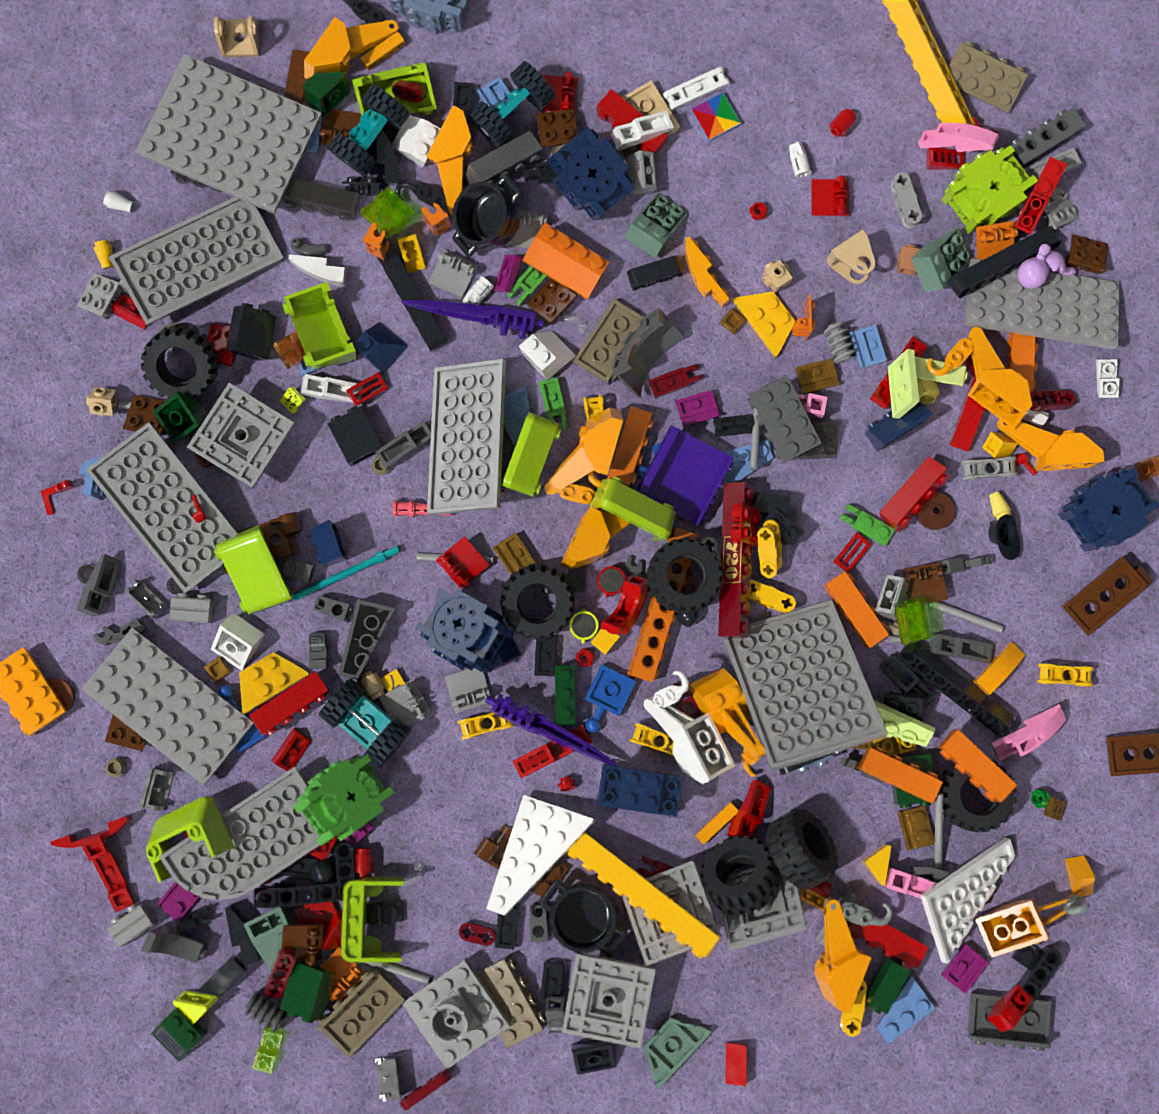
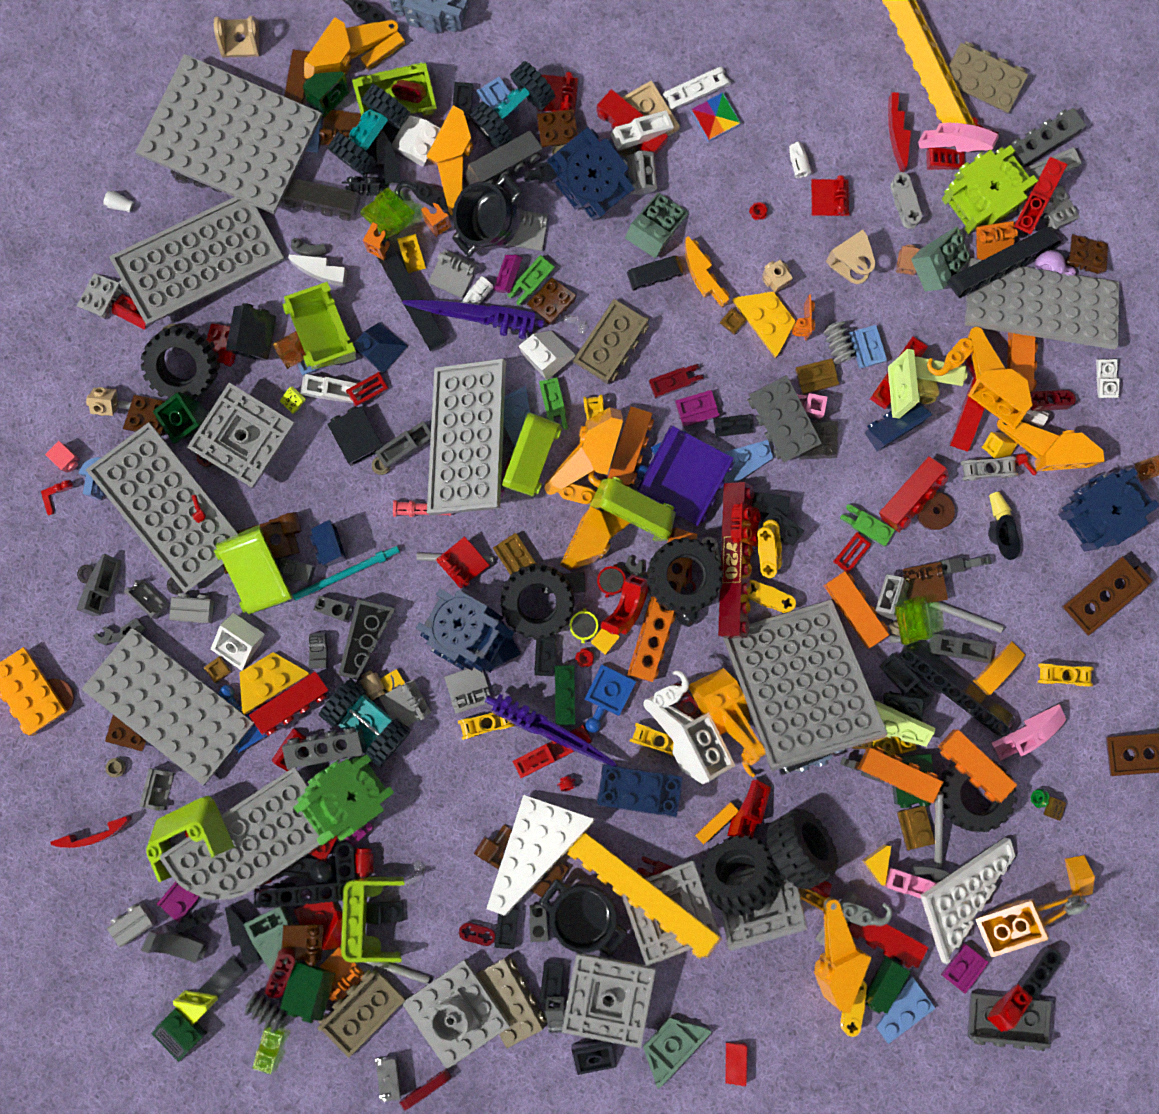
red slope [81,835,134,912] -> none
yellow cone [94,240,113,269] -> none
orange slope [523,222,609,300] -> none
dark grey panel [612,307,683,398] -> none
light grey bar [750,408,760,470] -> none
red brick [829,108,856,137] -> none
black plate [1012,941,1043,970] -> none
lavender hair [1017,244,1051,289] -> none
none -> coral brick [45,441,80,473]
none -> dark grey brick [282,726,367,769]
none -> red slope [888,92,911,172]

